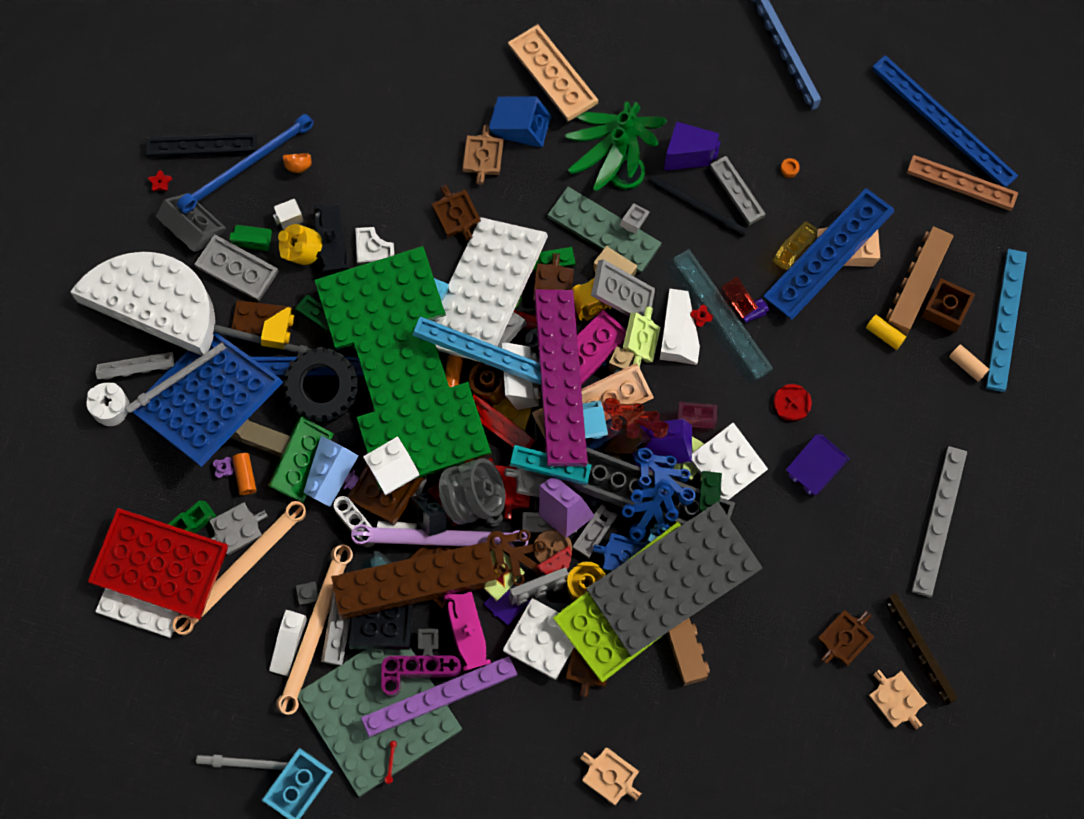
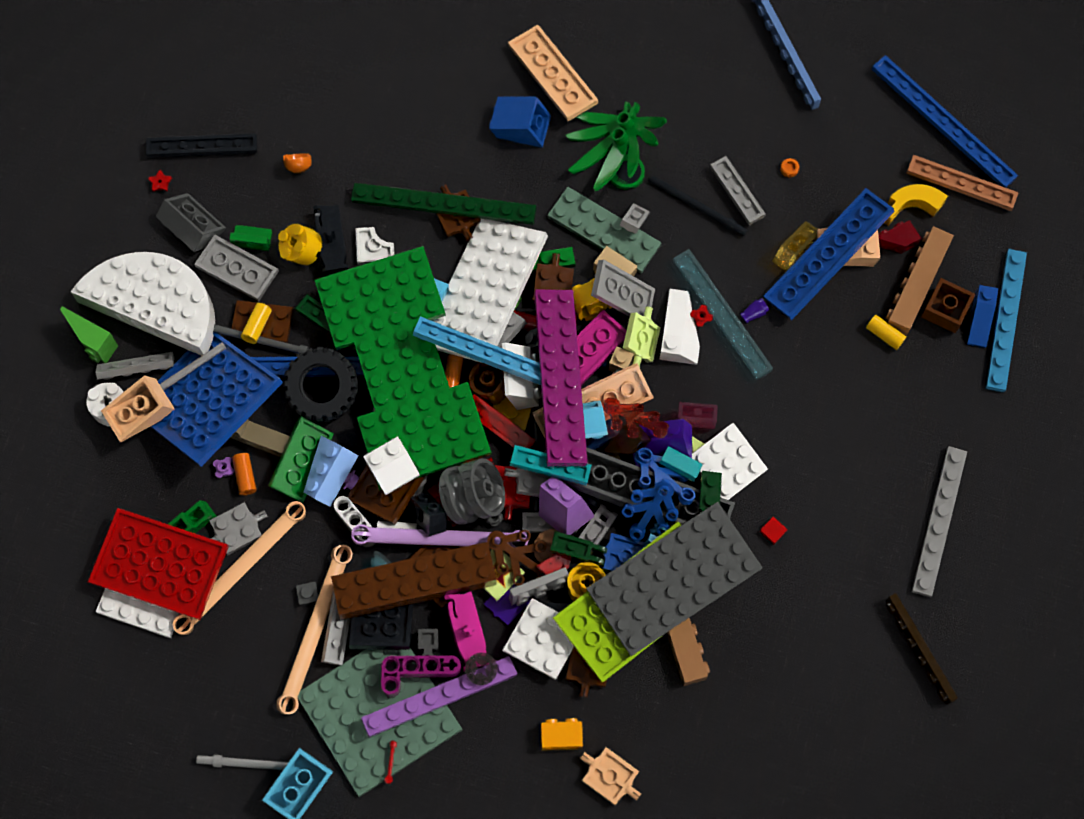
blue piece [177,114,314,213] -> none
yellow slope [261,307,294,350] -> none
white slope [269,610,308,677] -> none
white brick [273,198,304,230] -> none
medium nougat plate [463,125,504,185] -> none
dark purple slope [664,122,721,171] -> none
clear red slope [722,276,758,318] -> none
red tile [773,384,812,422] -> none
dark purple slope [786,434,851,495] -> none
reddish brown plate [818,610,874,666] -> none
light nougat plate [869,670,927,730] -> none
light nougat piece [949,344,990,382] -> none
none -> bright green slope [60,306,118,363]
none -> light nougat slope [101,375,175,442]
none -> yellow piece [241,303,272,344]
none -> dark green plate [351,183,537,225]
none -> clear smoke gear [465,653,497,685]
none -> light orange brick [541,718,583,750]
none -> dark green hinge [549,531,608,566]
none -> teal tile [659,446,703,481]
none -> red tile [760,517,788,544]
none -> dark red slope [878,220,921,253]
none -> yellow arch [884,184,948,226]
none -> blue slope [967,285,998,348]

